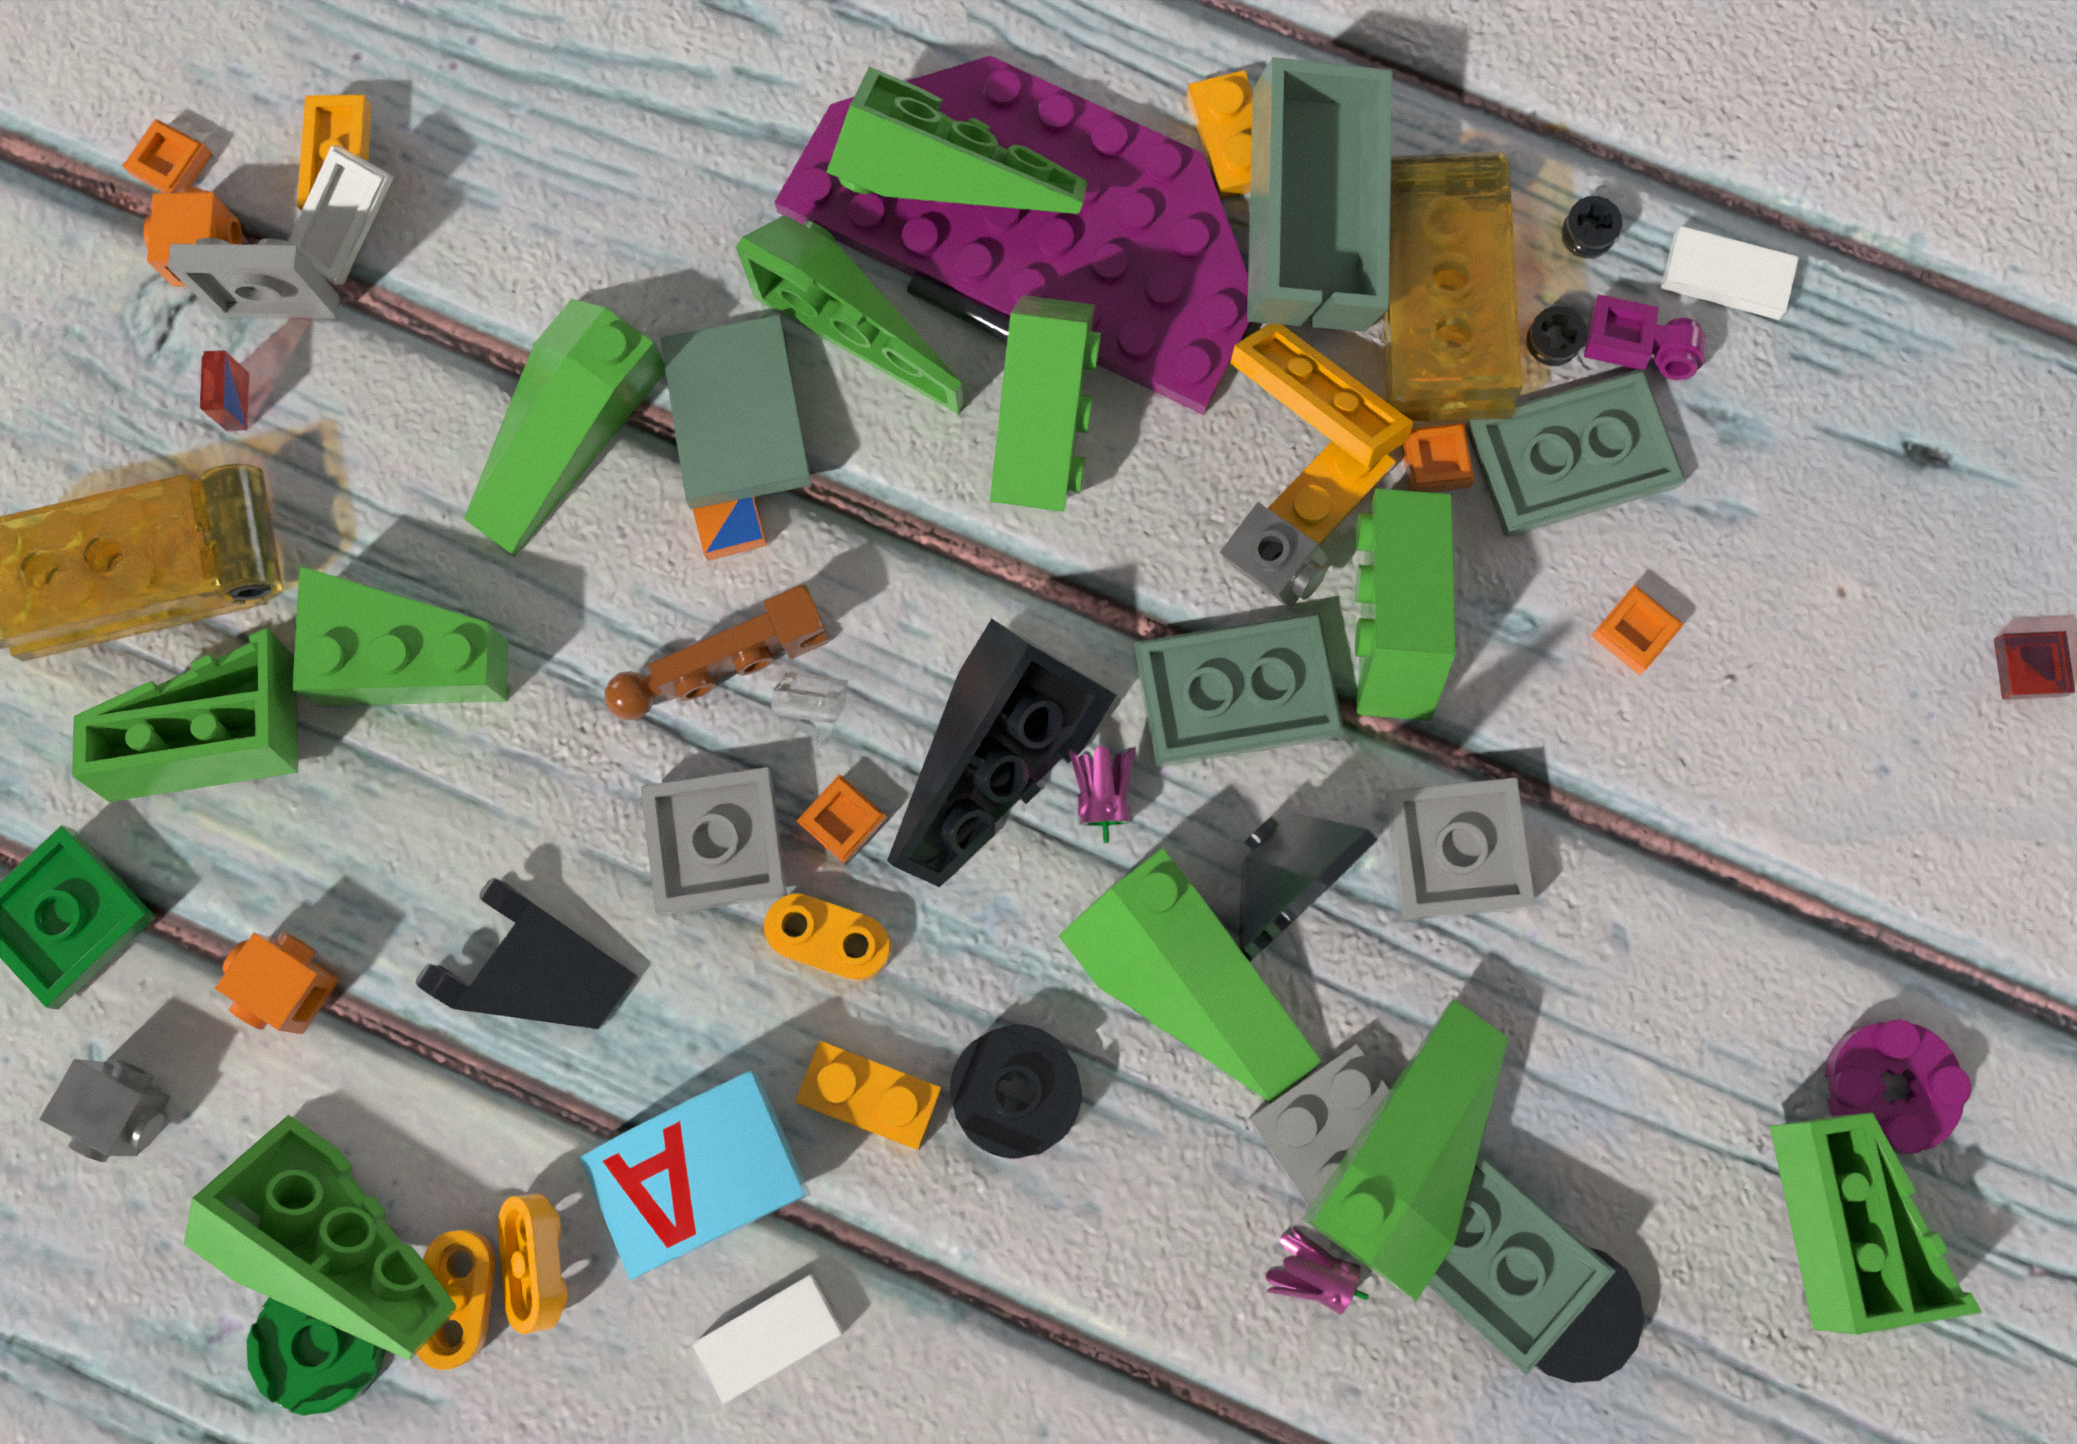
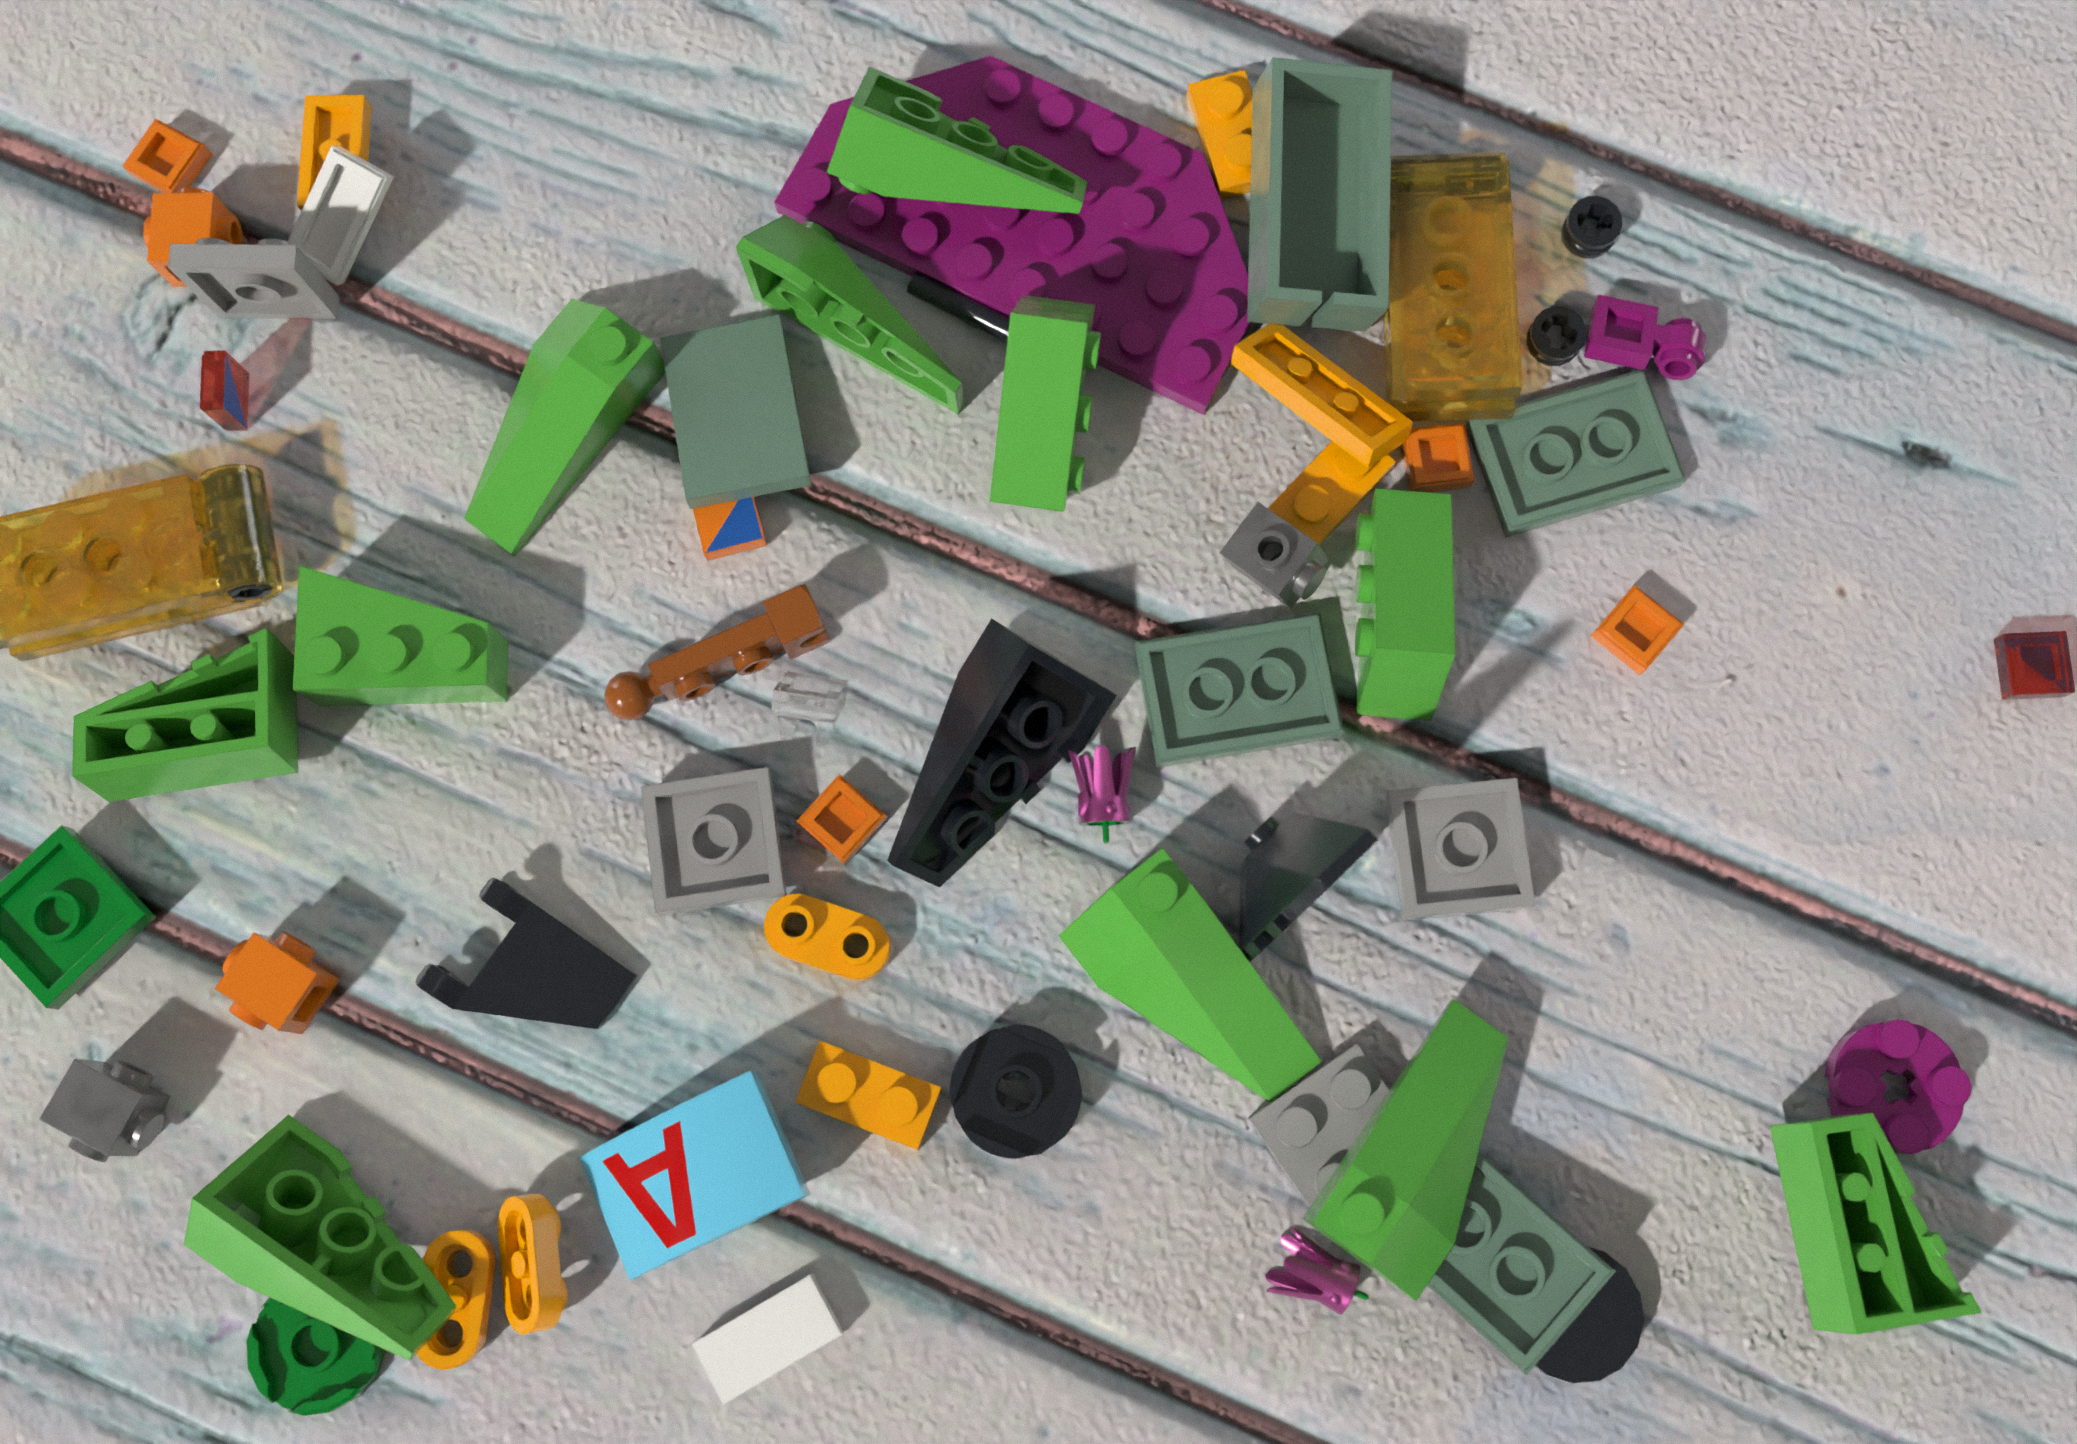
white tile [1660,226,1799,320] -> none

